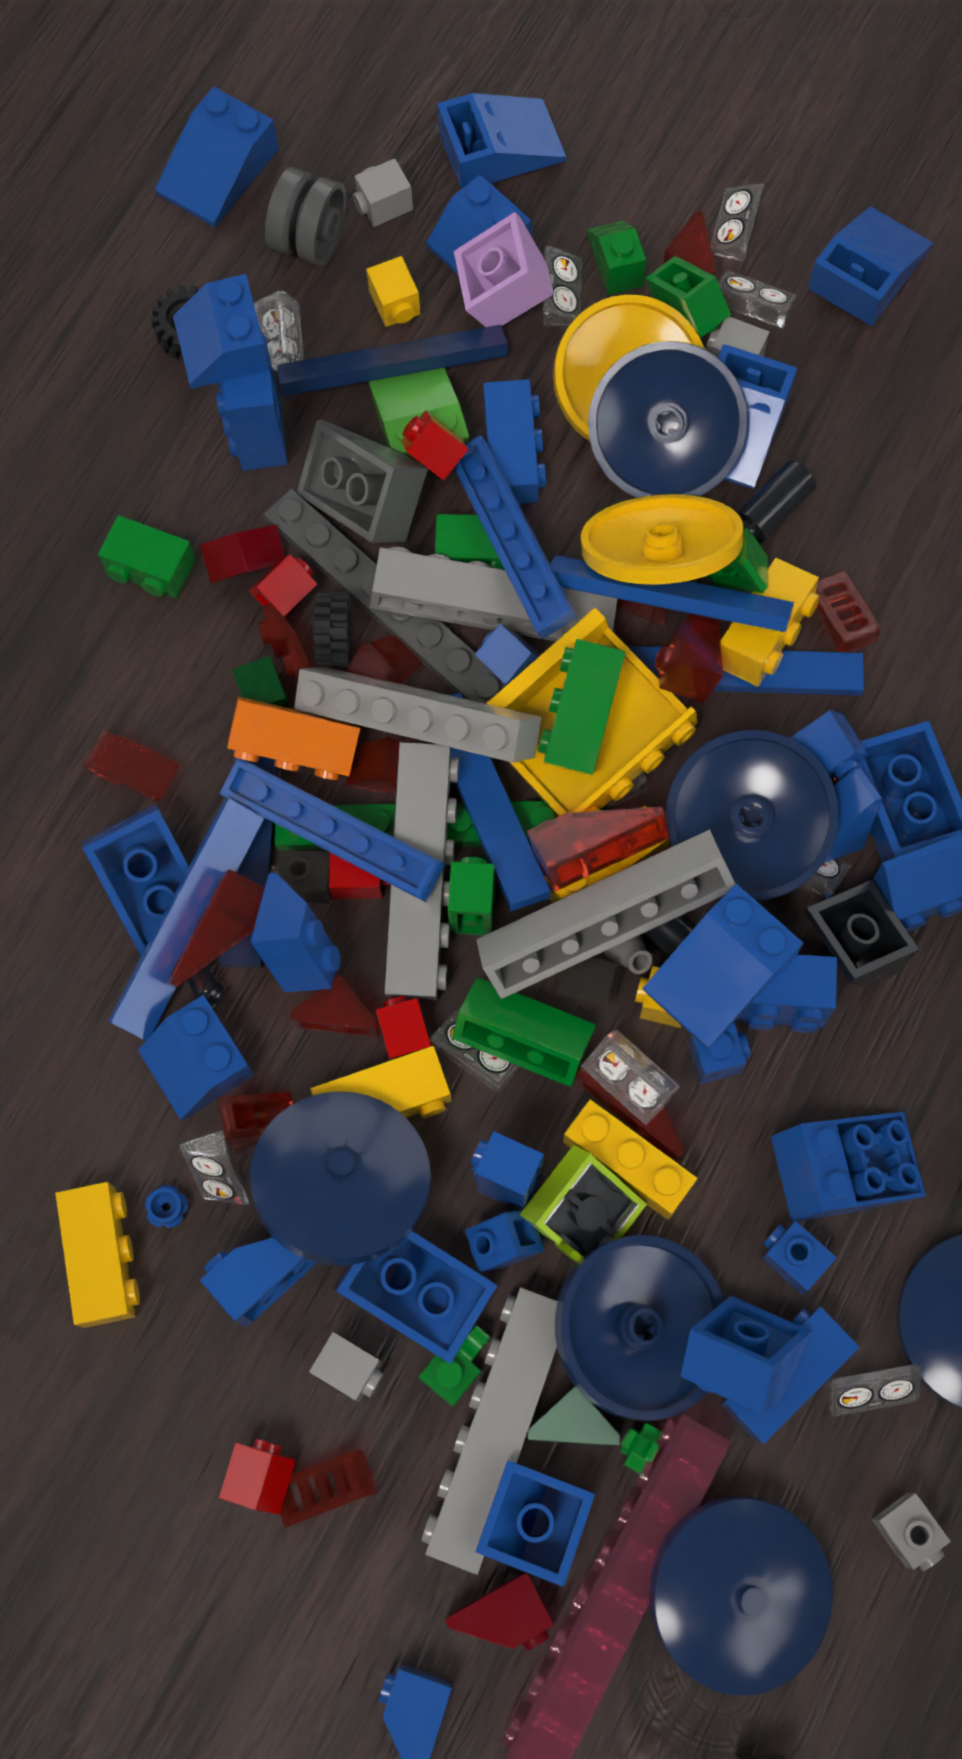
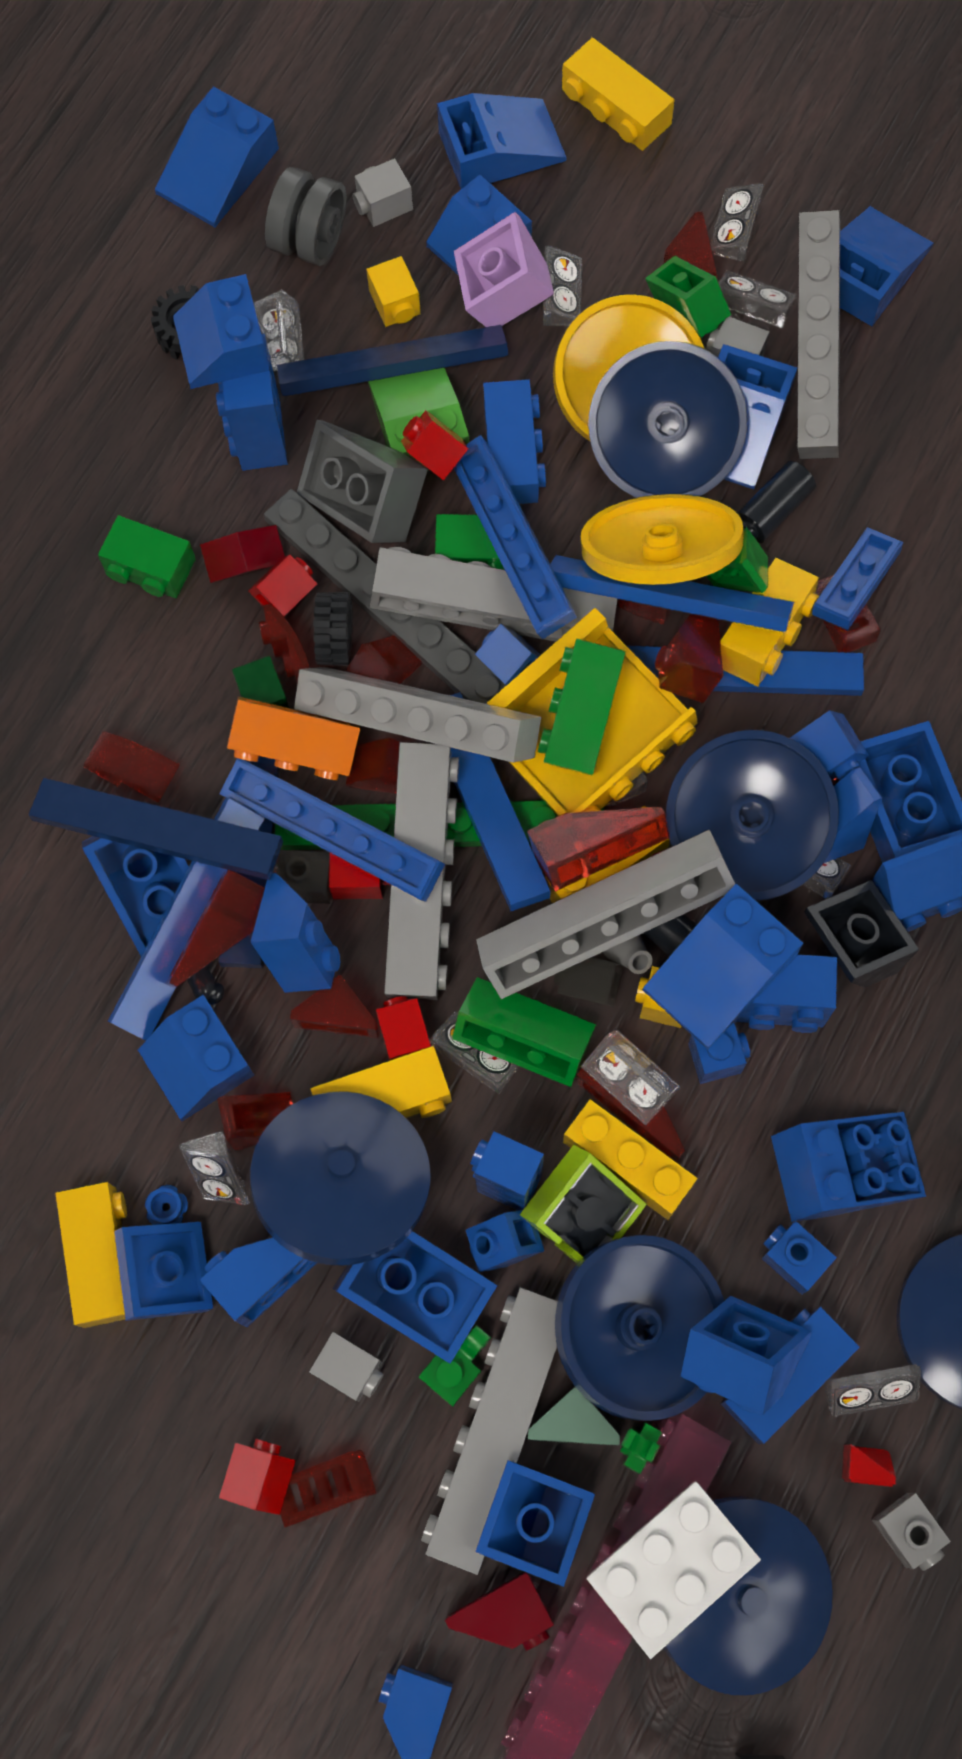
green brick [448,857,495,936] -> none
green slope [587,220,646,296] -> none
none -> dark blue tile [28,778,283,880]
none -> blue plate [114,1222,213,1321]
none -> yellow brick [562,37,675,151]
none -> white brick [586,1481,761,1659]
none -> light grey brick [798,210,840,459]
none -> blue tile [812,527,903,630]
none -> red slope [842,1444,896,1487]

